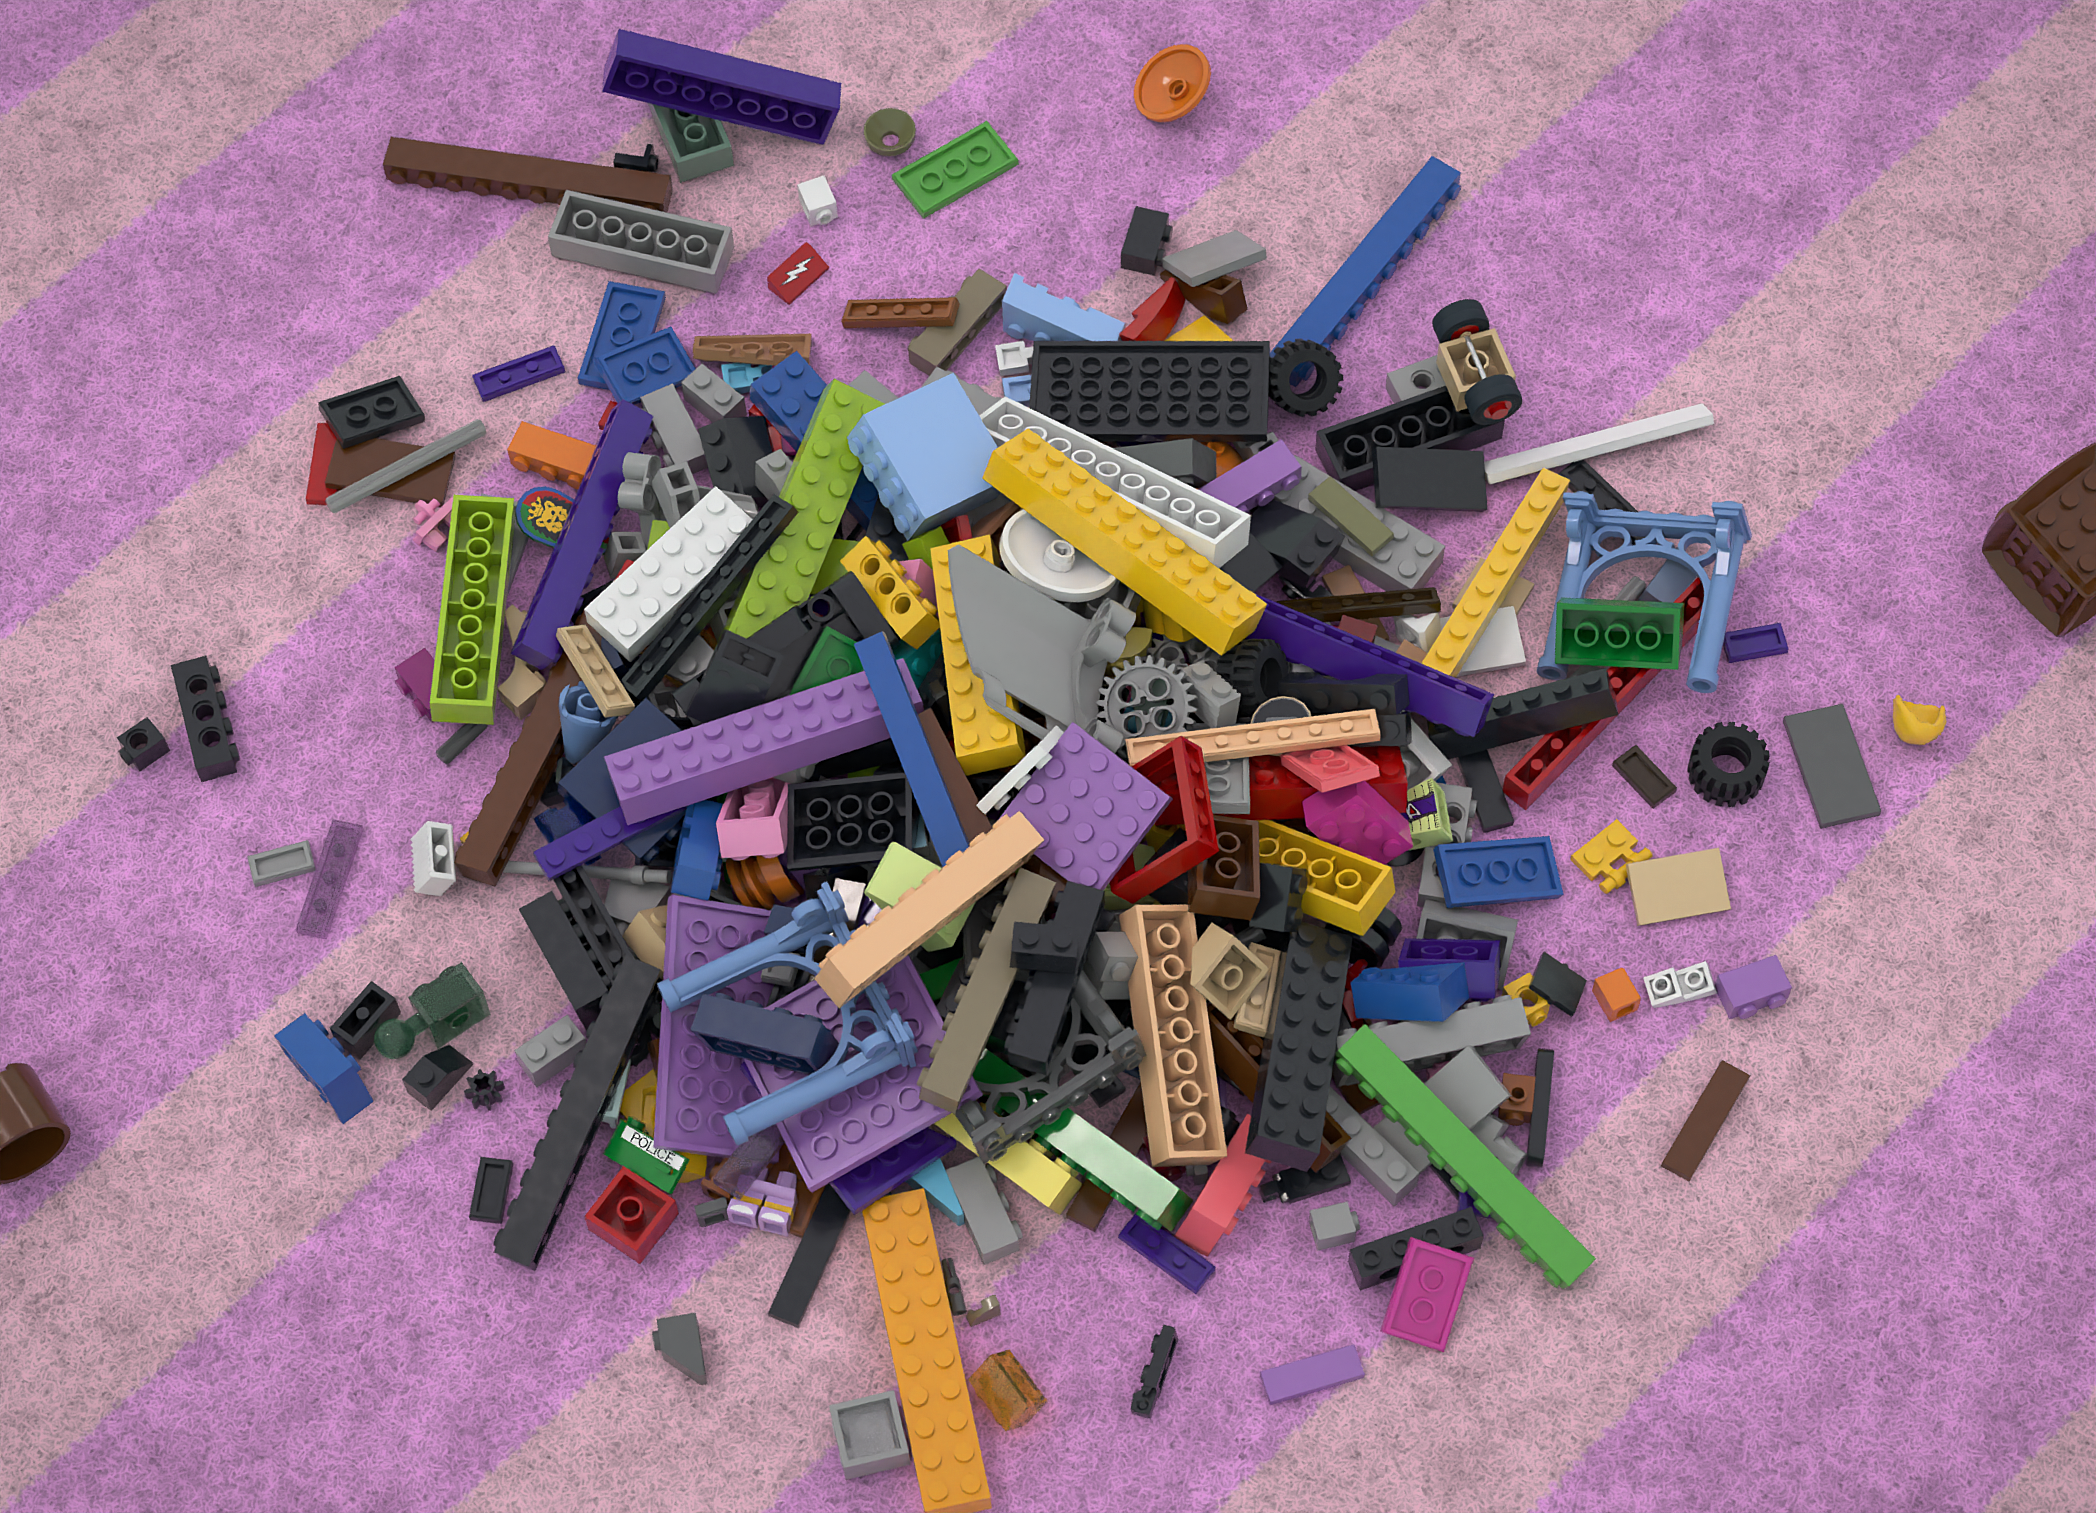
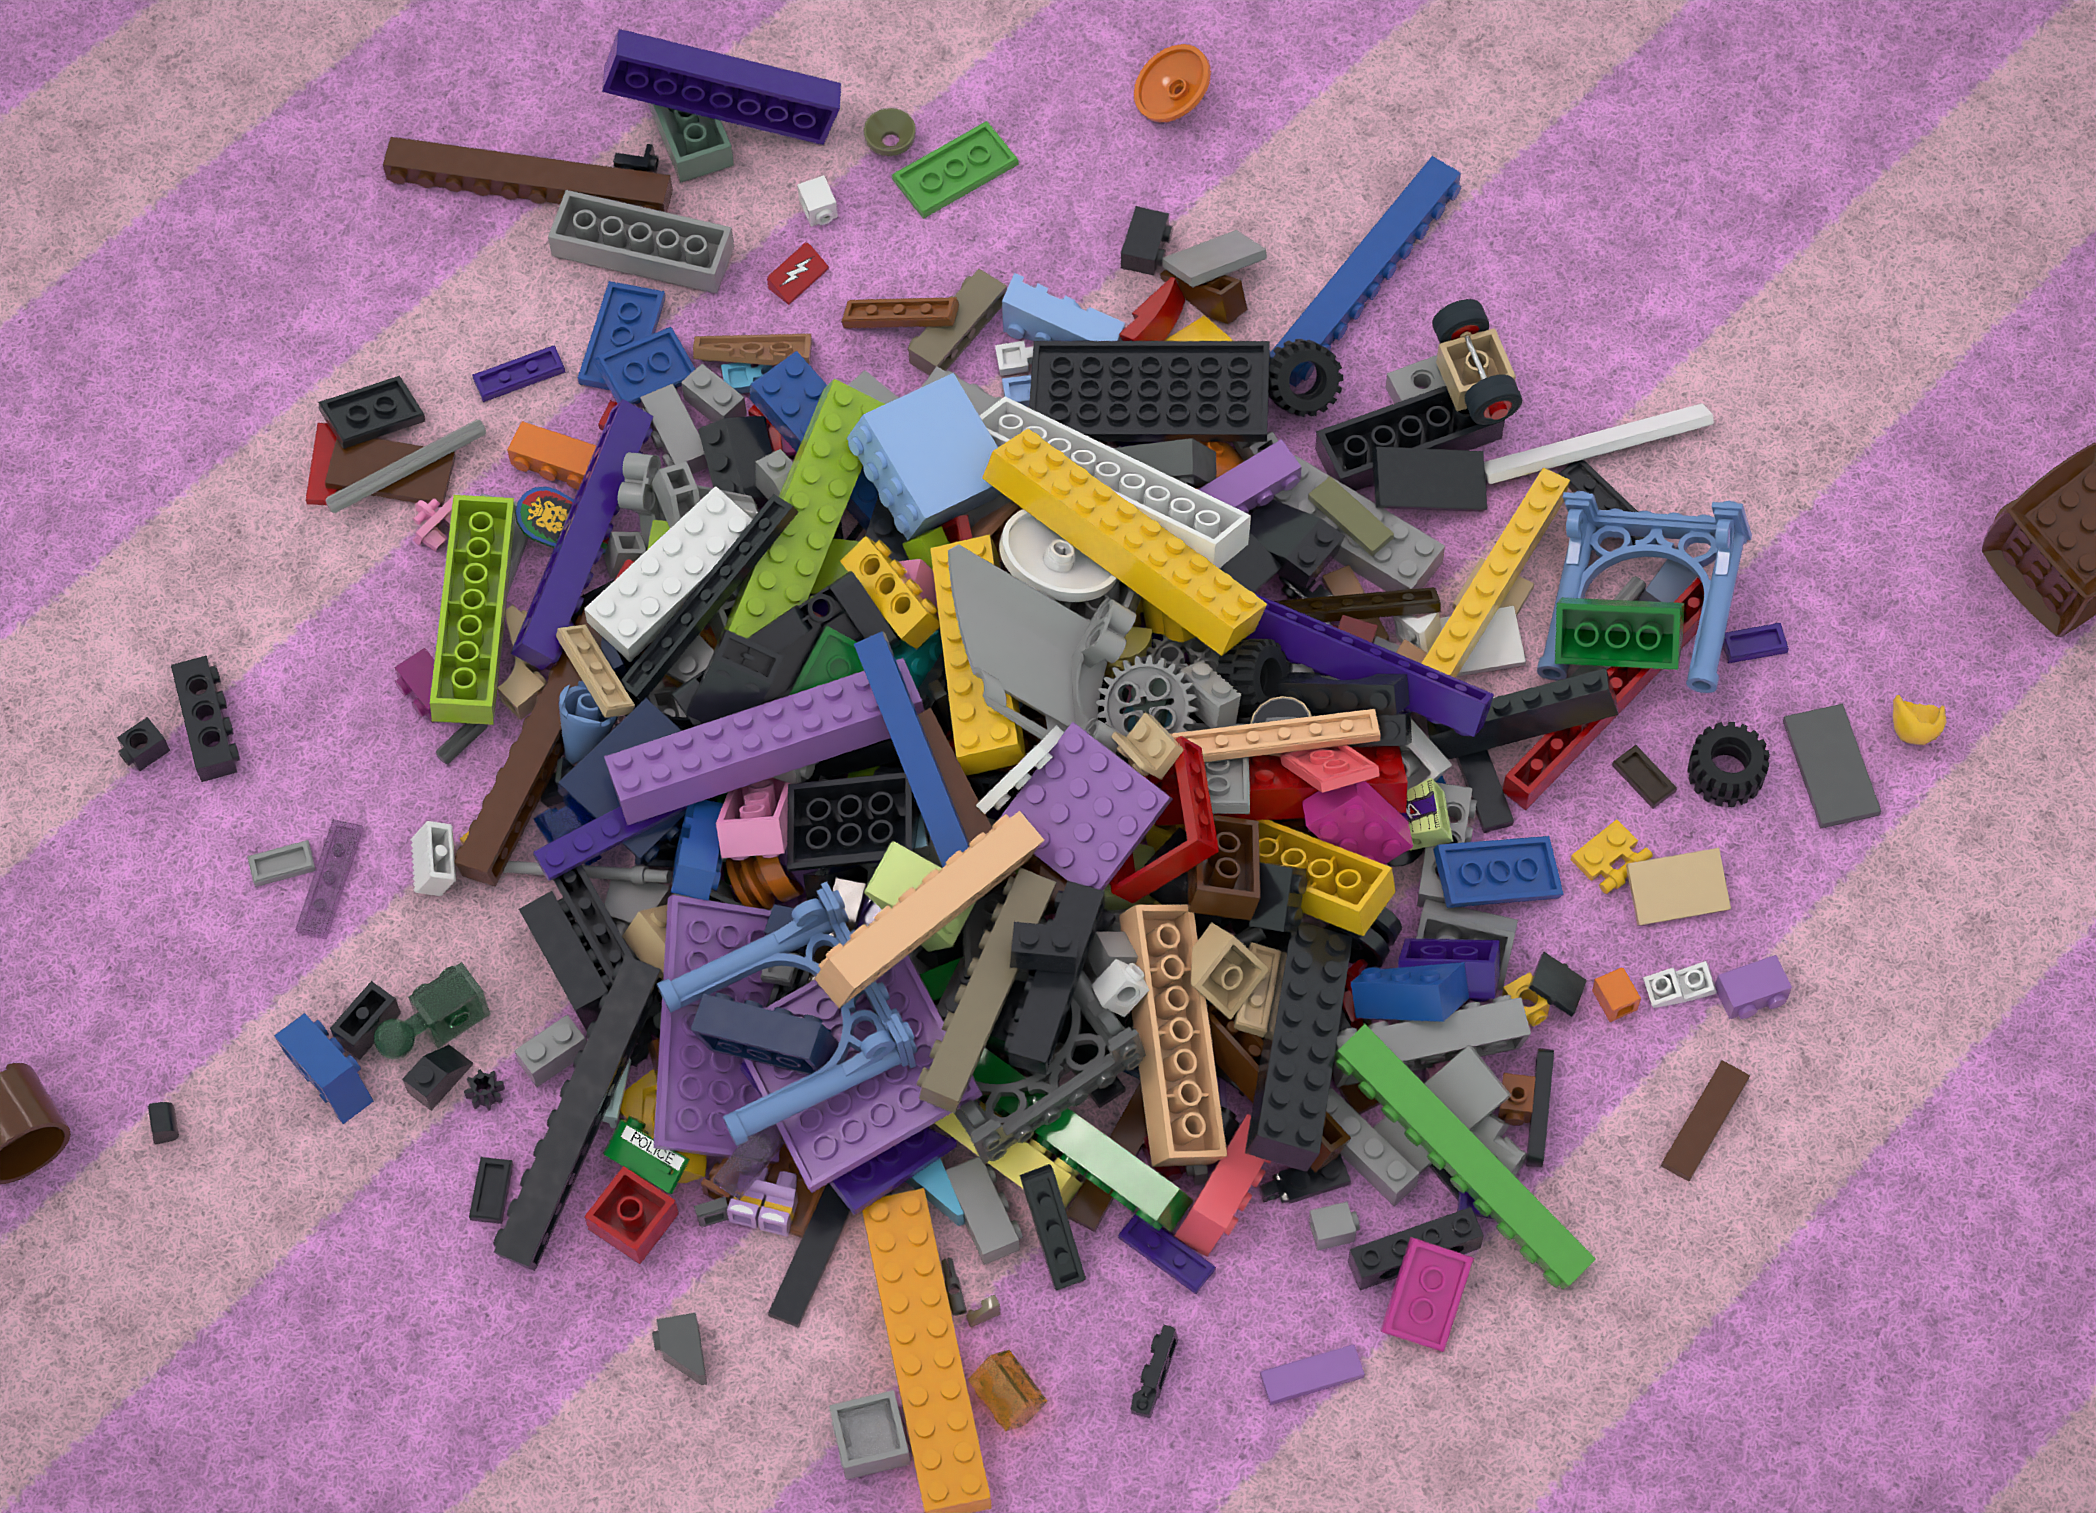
none -> black brick [148,1102,179,1145]
none -> black tile [1019,1164,1086,1291]
none -> white brick [1091,959,1149,1017]
none -> tan bracket [1111,712,1184,779]

